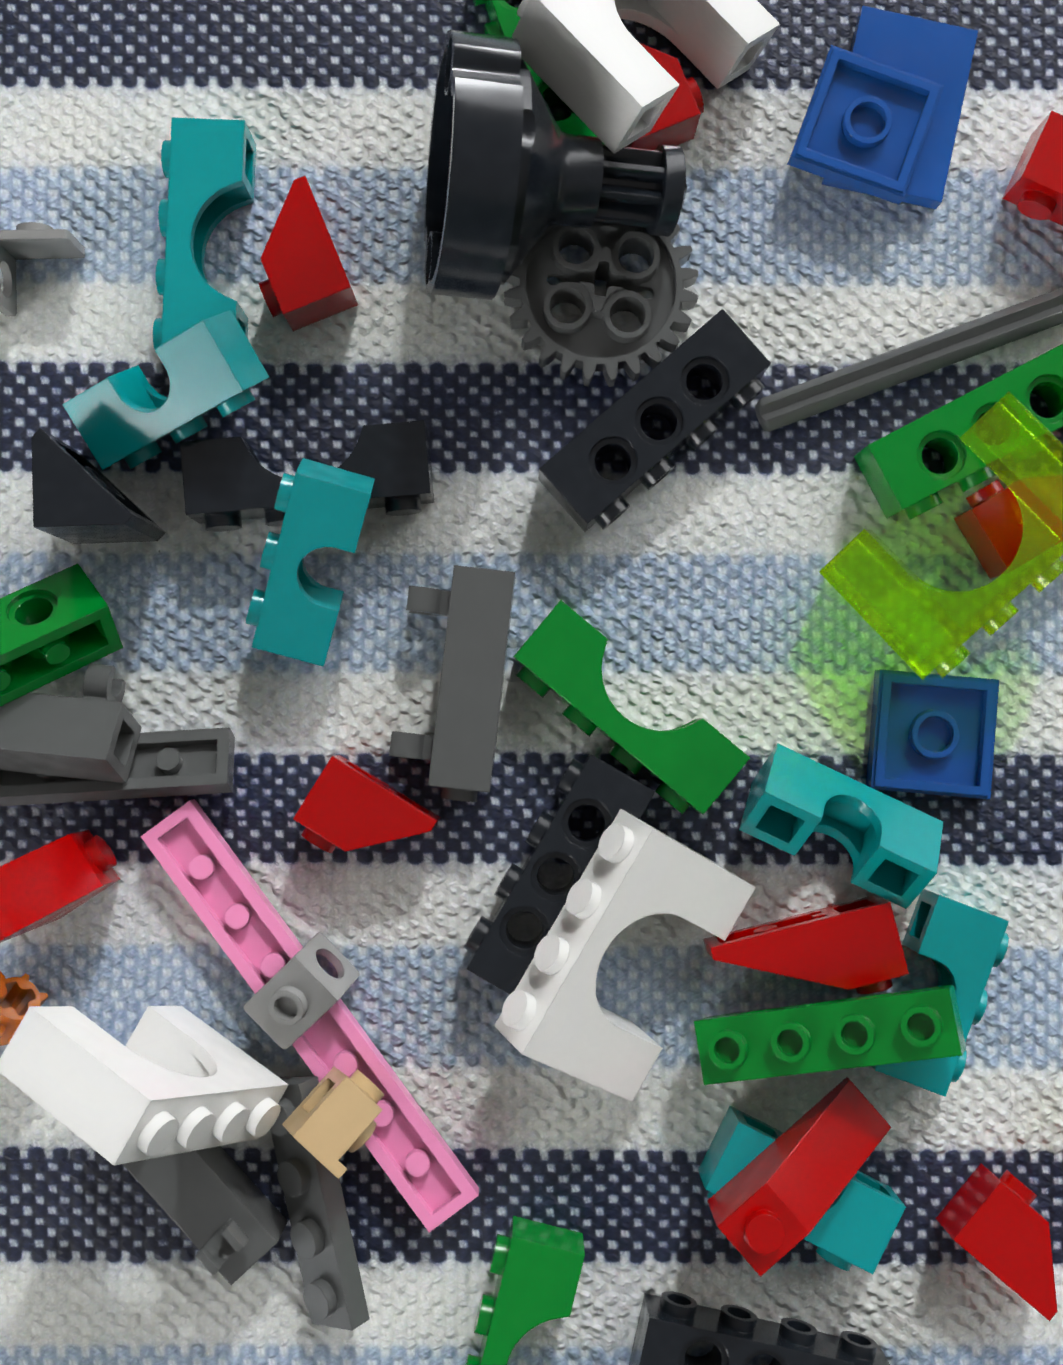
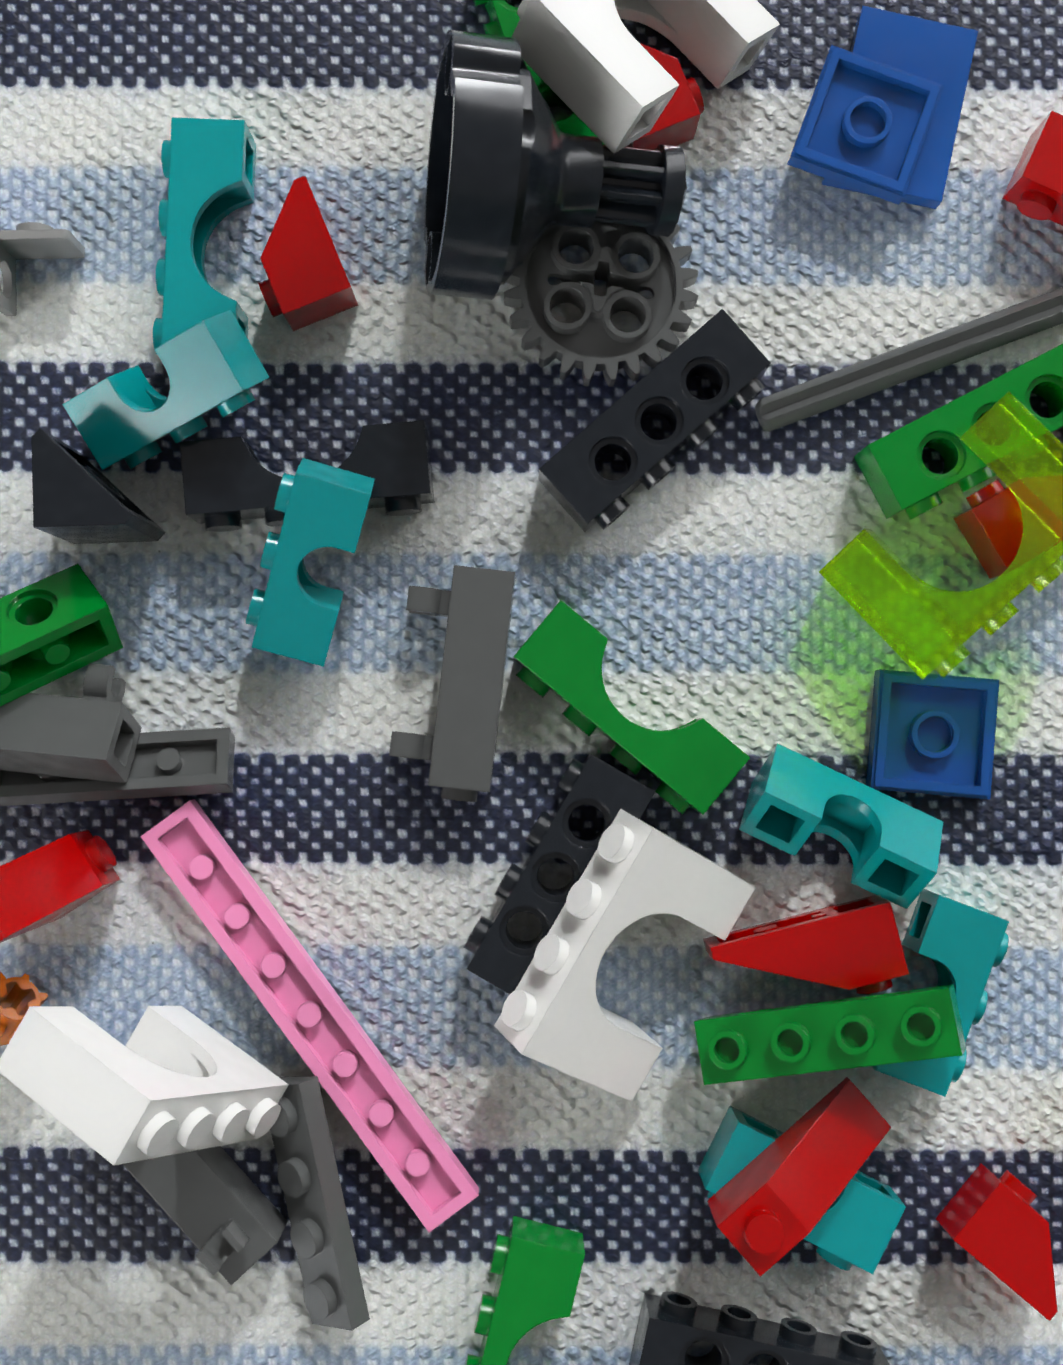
light grey bracket [244,932,360,1049] -> none
tan brick [282,1066,385,1179] -> none
red slope [293,755,441,853] -> none

